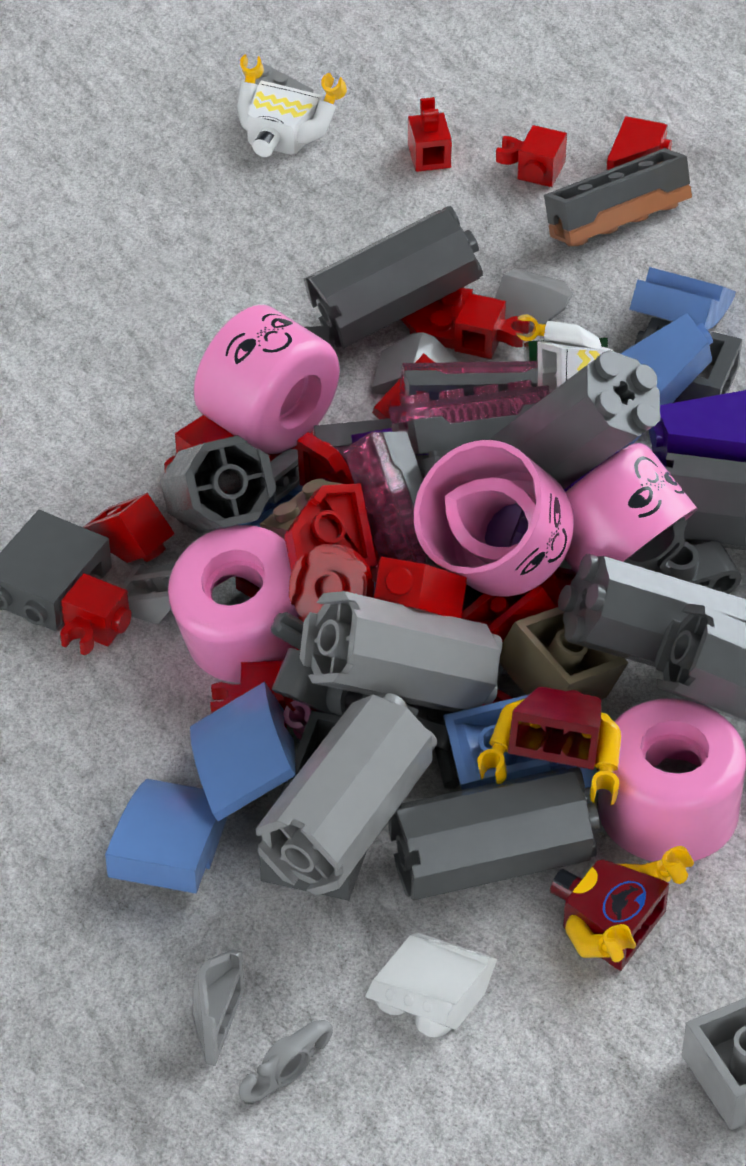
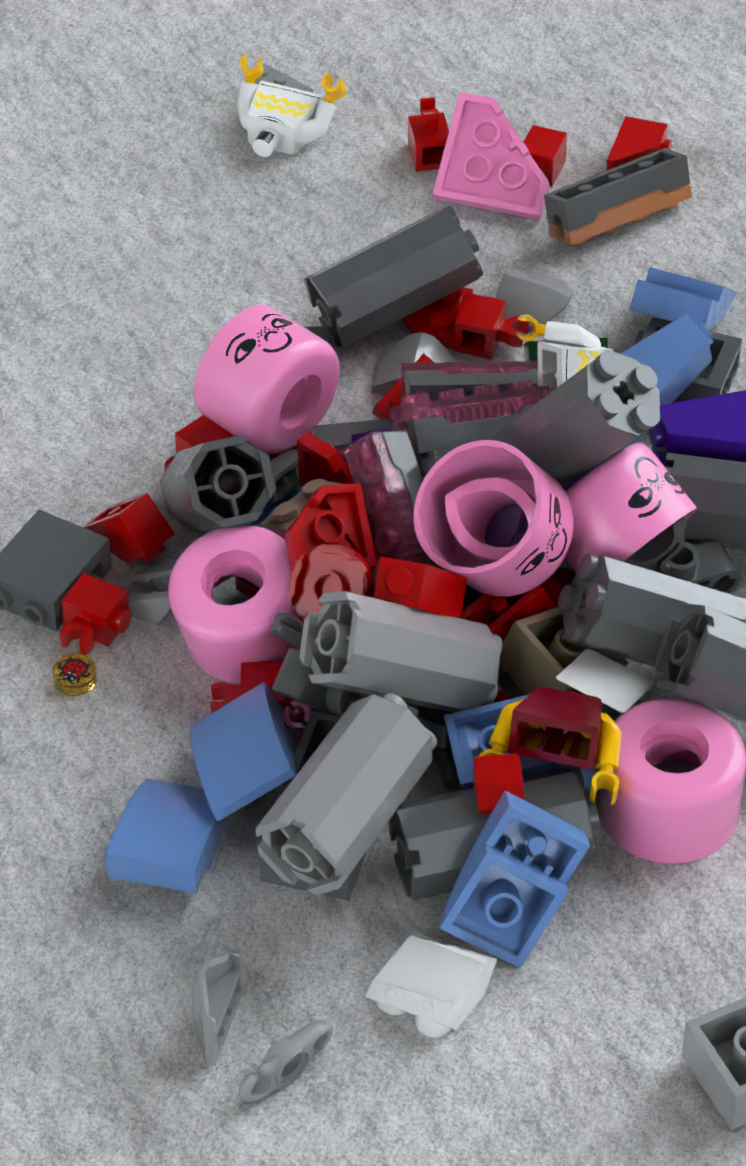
torso [550,846,694,971] -> none
none -> clear yellow tile [53,654,97,696]
none -> bright pink plate [432,92,550,220]
none -> medium blue slope [438,791,590,968]
none -> red slope [473,754,525,815]
none -> white sticker [556,649,655,713]

